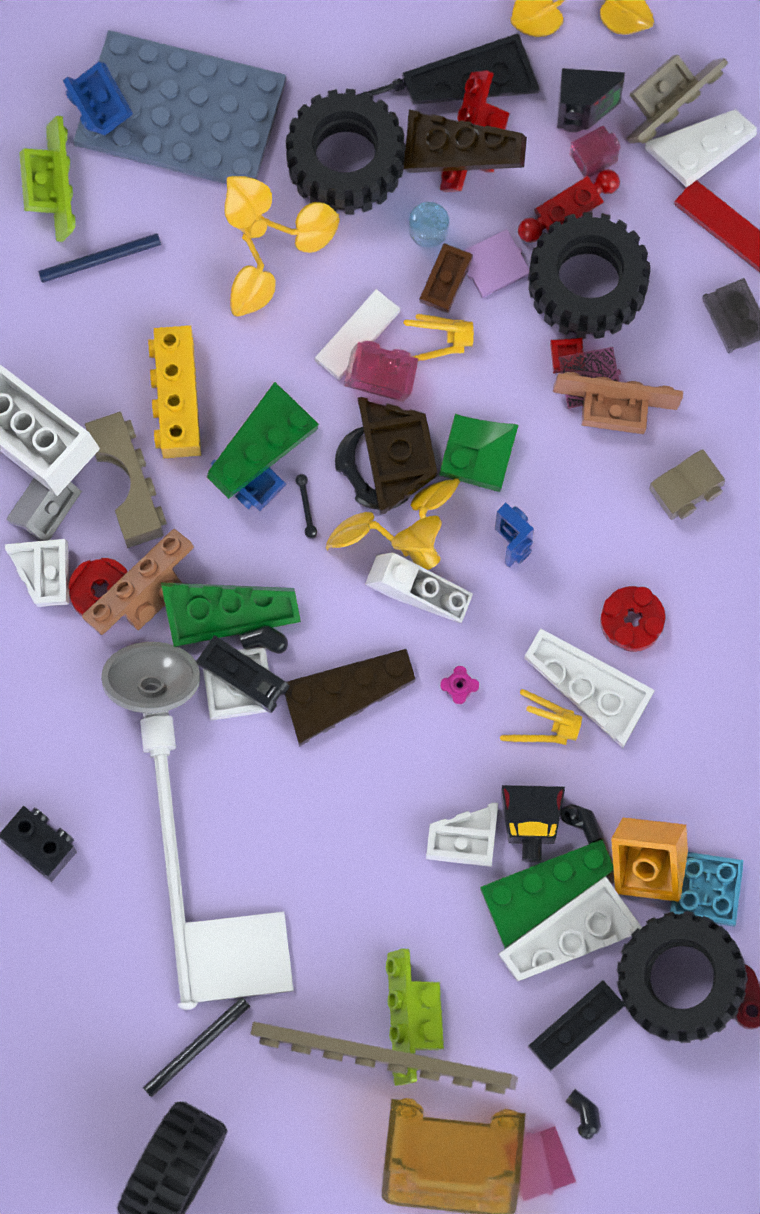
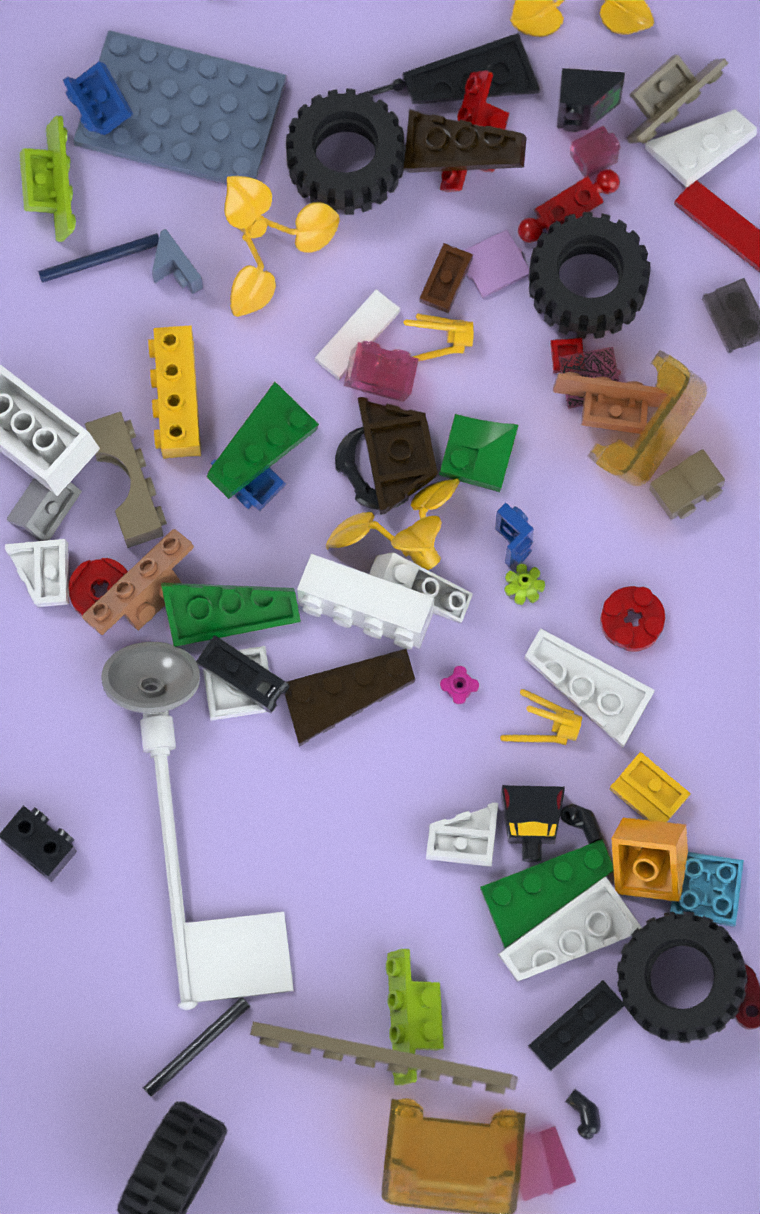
black arm [239,626,288,654] -> none
black hinge [295,474,317,539] -> none
clear light blue head [409,202,449,248] -> none
none -> sand blue slope [152,228,203,294]
none -> white brick [297,554,434,649]
none -> lime plant [504,564,545,605]
none -> clear yellow windscreen [587,350,707,486]
none -> yellow plate [609,751,691,822]

